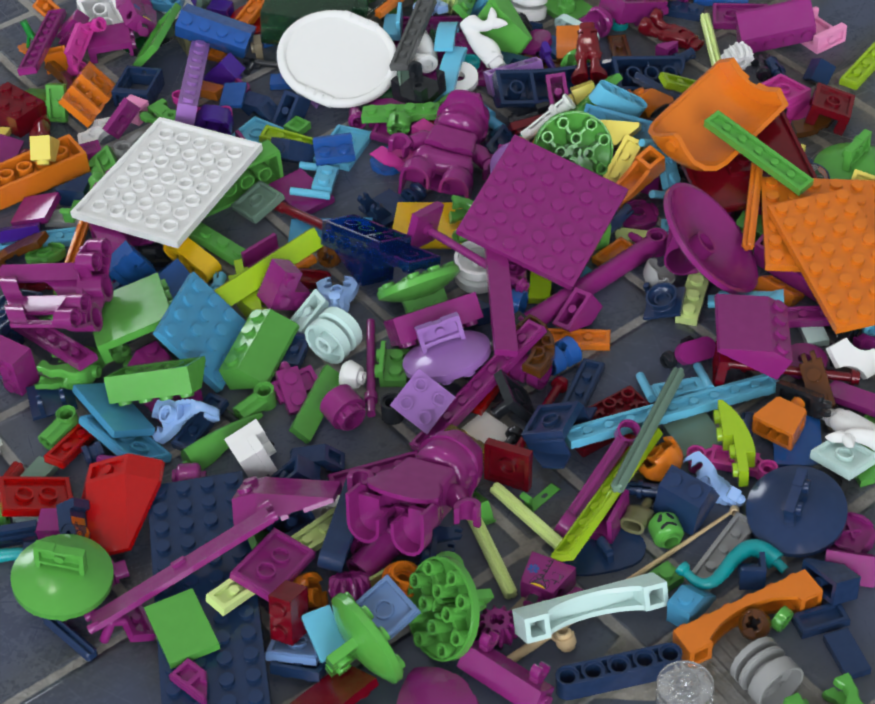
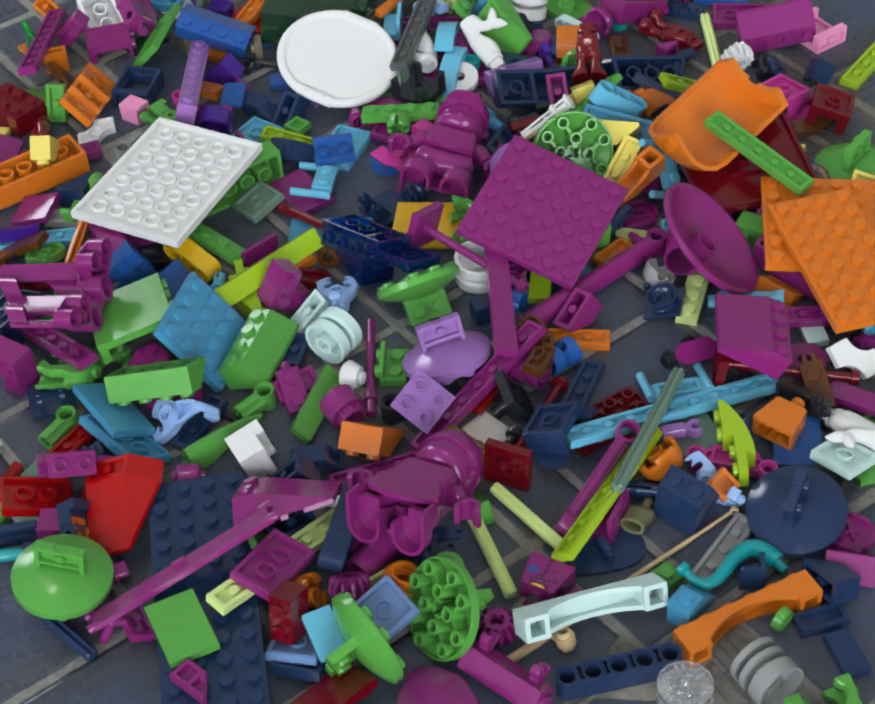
dark pink plate [64,17,107,77] -> none
bright green plate [89,145,118,176] -> none
magenta plate [102,97,141,139] -> none
magenta brick [383,292,483,349] -> none
bright green piece [519,483,561,512] -> none
bright green head [648,512,684,549] -> none
reddish brown piece [738,608,771,641] -> none
orange axle [741,162,763,251] -> none
none -> magenta panel [36,449,97,479]
none -> orange slope [338,421,405,461]
none -> medium lavender bar [659,419,702,442]
none -> orange tile [706,467,741,502]

